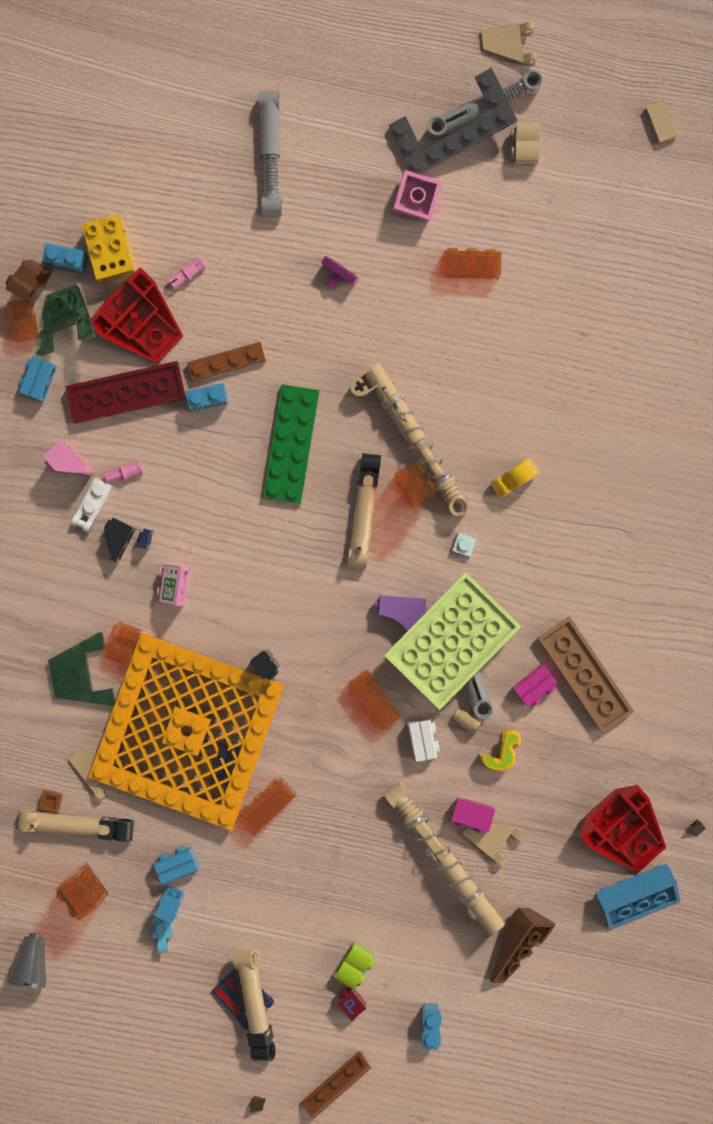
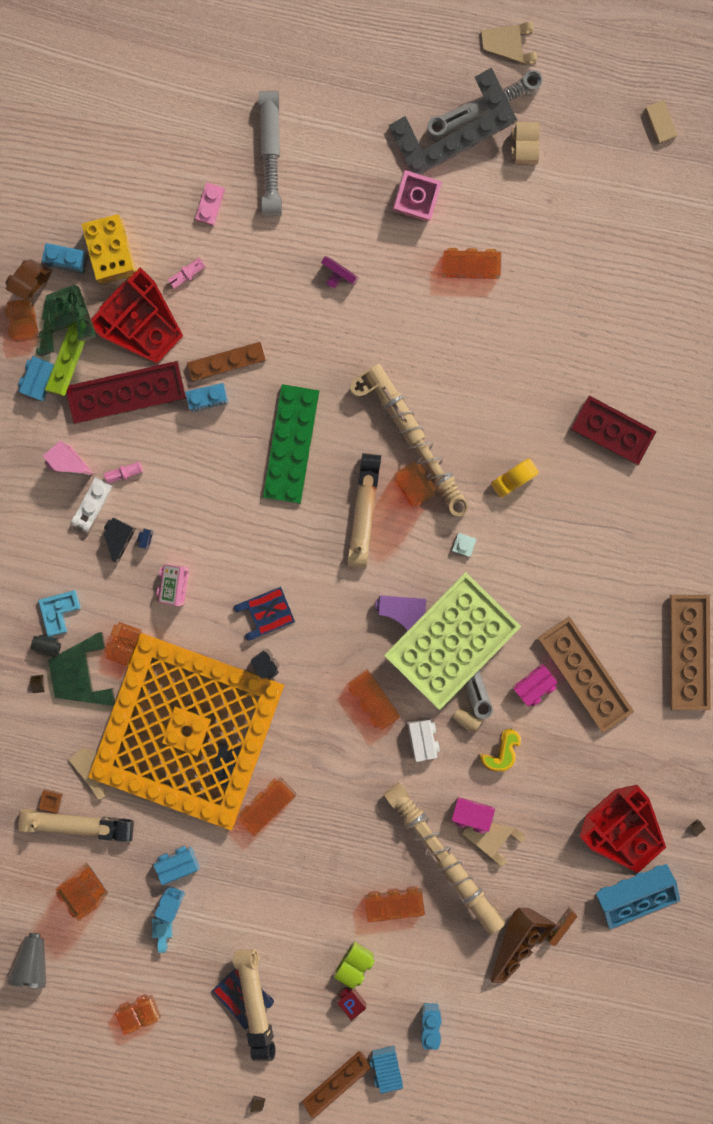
none -> dark brown piece [30,675,45,693]
none -> pearl dark grey brick [31,635,61,657]
none -> medium azure tile [38,590,81,637]
none -> lime plate [45,320,91,396]
none -> clear orange brick [115,994,161,1035]
none -> bright pink plate [195,182,225,226]
none -> flag [234,587,295,641]
none -> clear orange brick [365,886,425,923]
none -> dark azure brick [369,1046,403,1094]
none -> dark orange tile [547,907,577,947]
none -> dark red plate [570,395,657,466]
none -> medium nougat plate [670,595,711,710]

